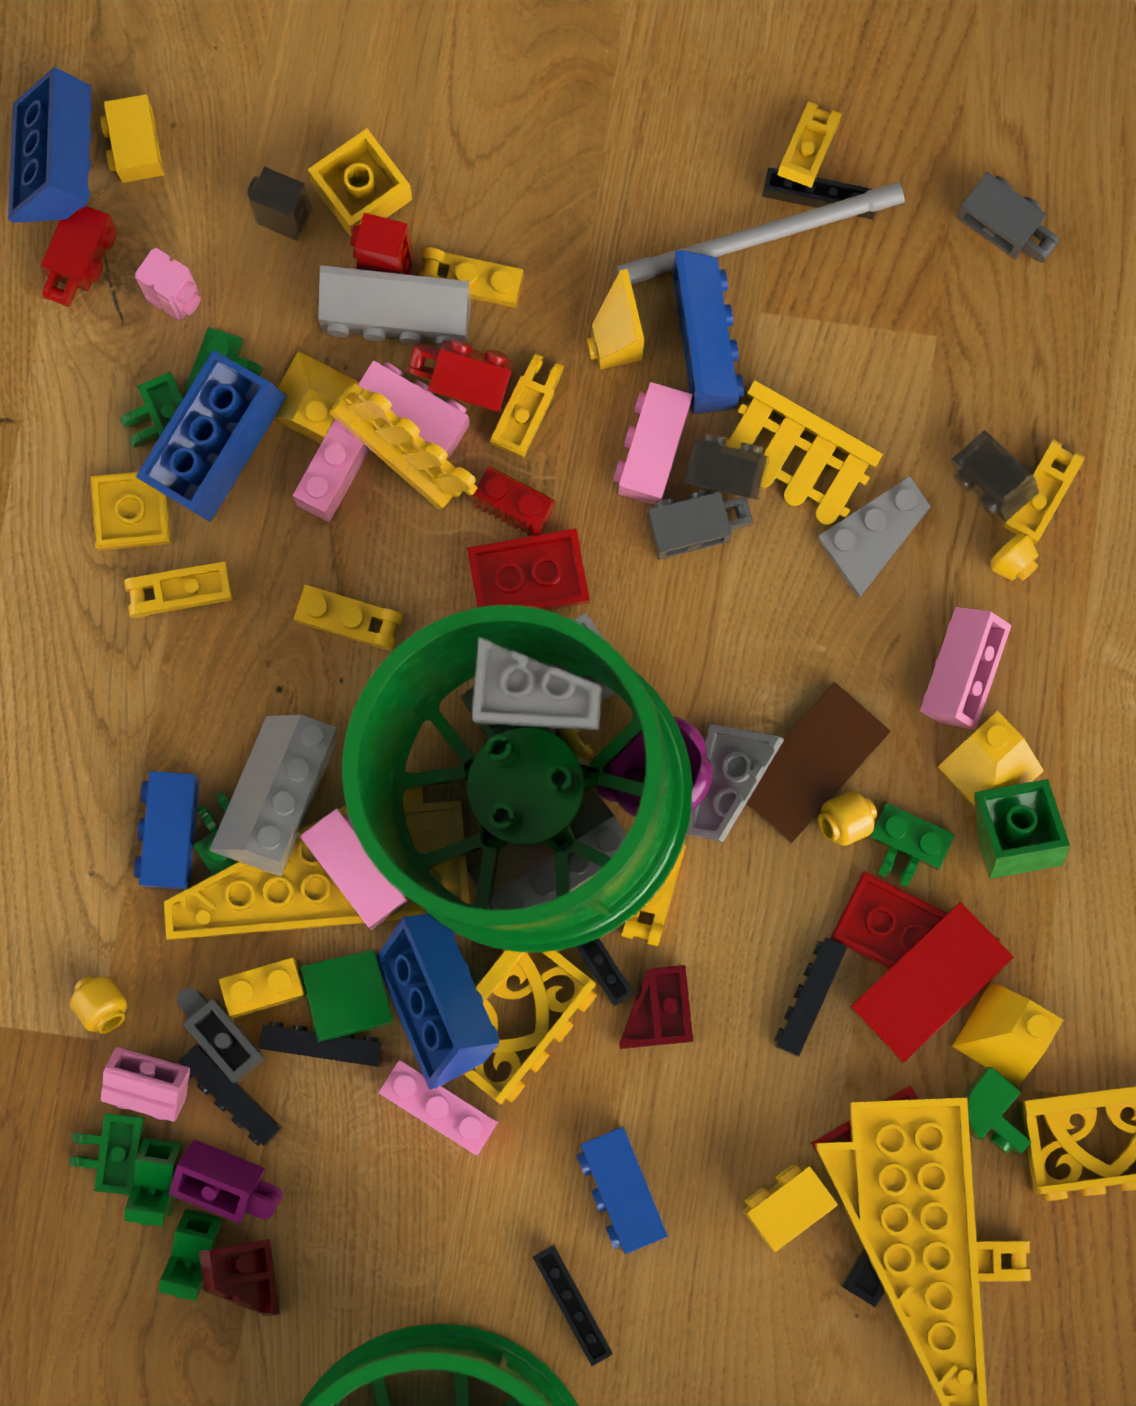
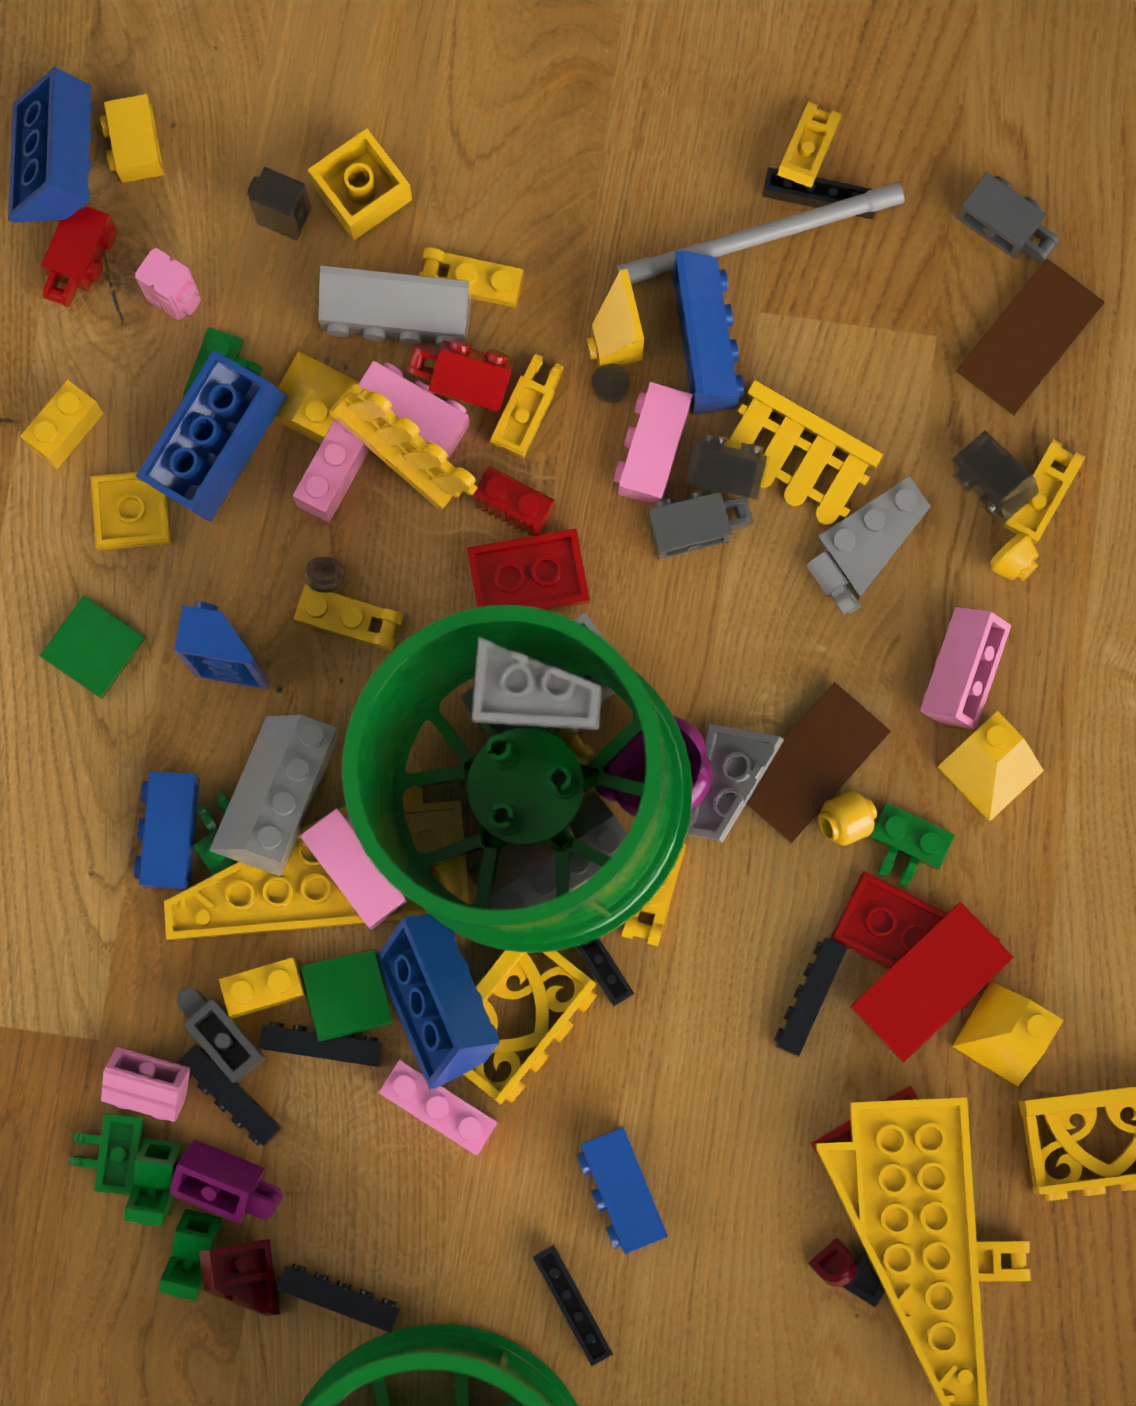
yellow head [69,976,127,1034] -> none
green hinge [120,371,183,448] -> none
yellow plate [124,561,233,618] -> none
red brick [350,213,414,275] -> none
dark red wing [619,965,693,1049] -> none
yellow brick [741,1163,838,1252] -> none
green brick [964,1067,1031,1154] -> none
green slope [974,779,1070,879] -> none
none -> yellow brick [20,379,104,469]
none -> green tile [39,595,145,699]
none -> blue slope [174,601,270,690]
none -> black piece [277,1263,400,1333]
none -> clear smoke tile [306,557,343,593]
none -> clear smoke tile [592,364,629,403]
none -> light grey bar [806,552,861,615]
none -> dark red tile [808,1237,857,1287]
none -> reddish brown tile [956,258,1105,415]

